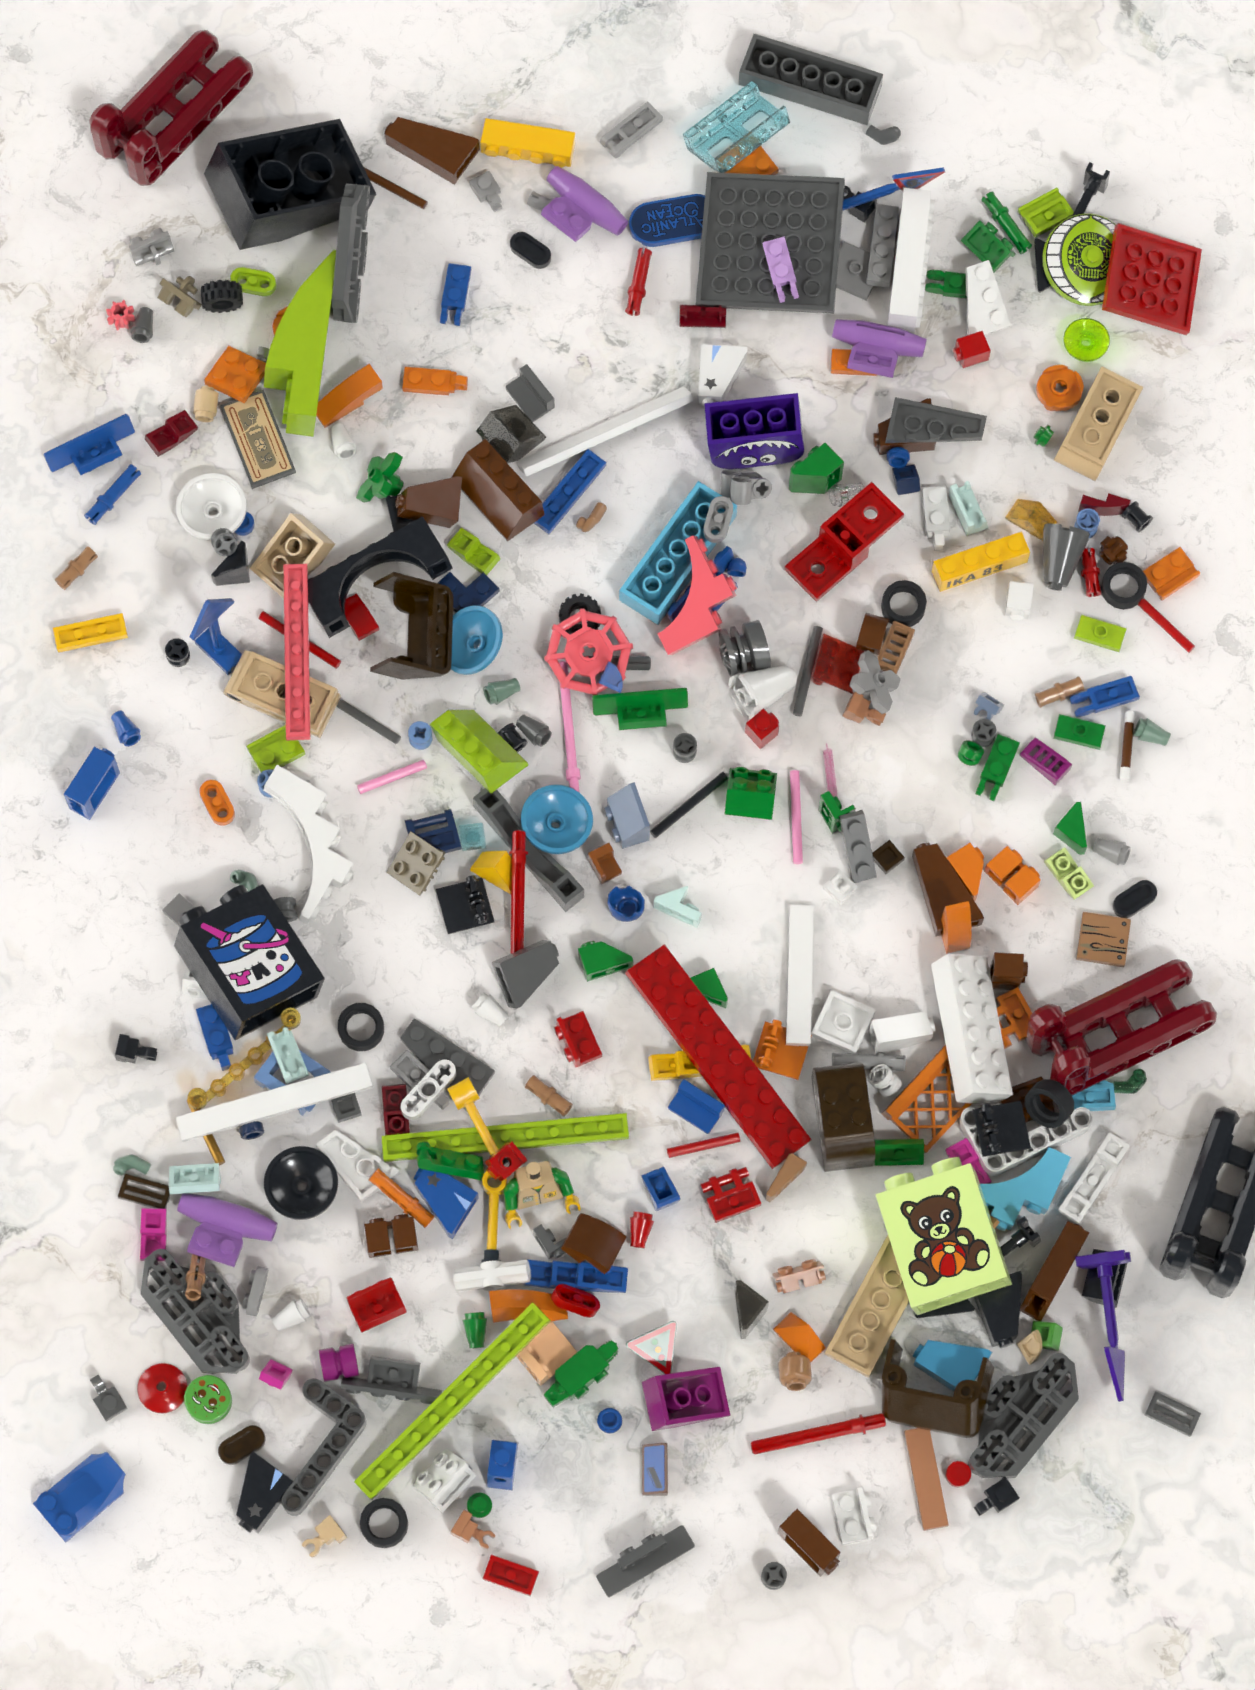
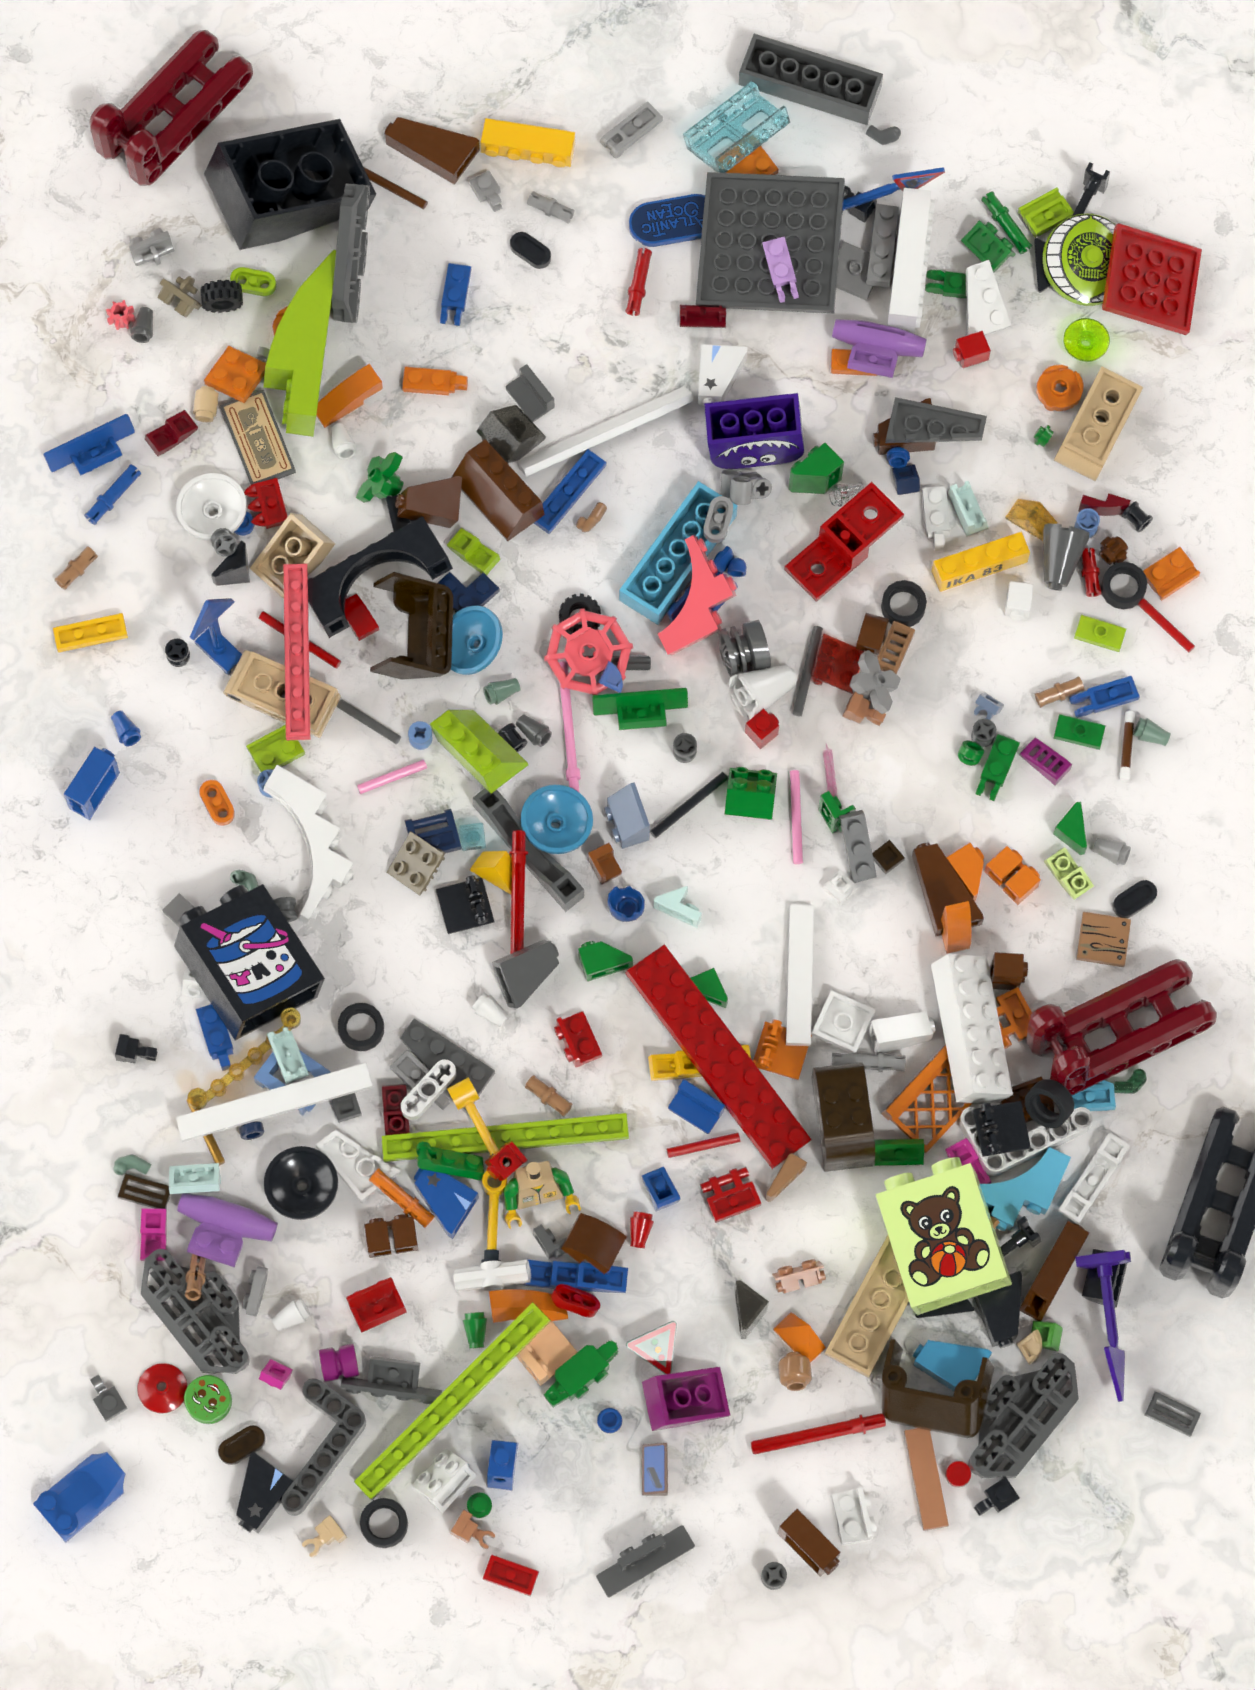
medium lavender plate [541,166,628,242] -> none
white wheel [868,1064,902,1098] -> none
none -> red plate [244,478,288,529]

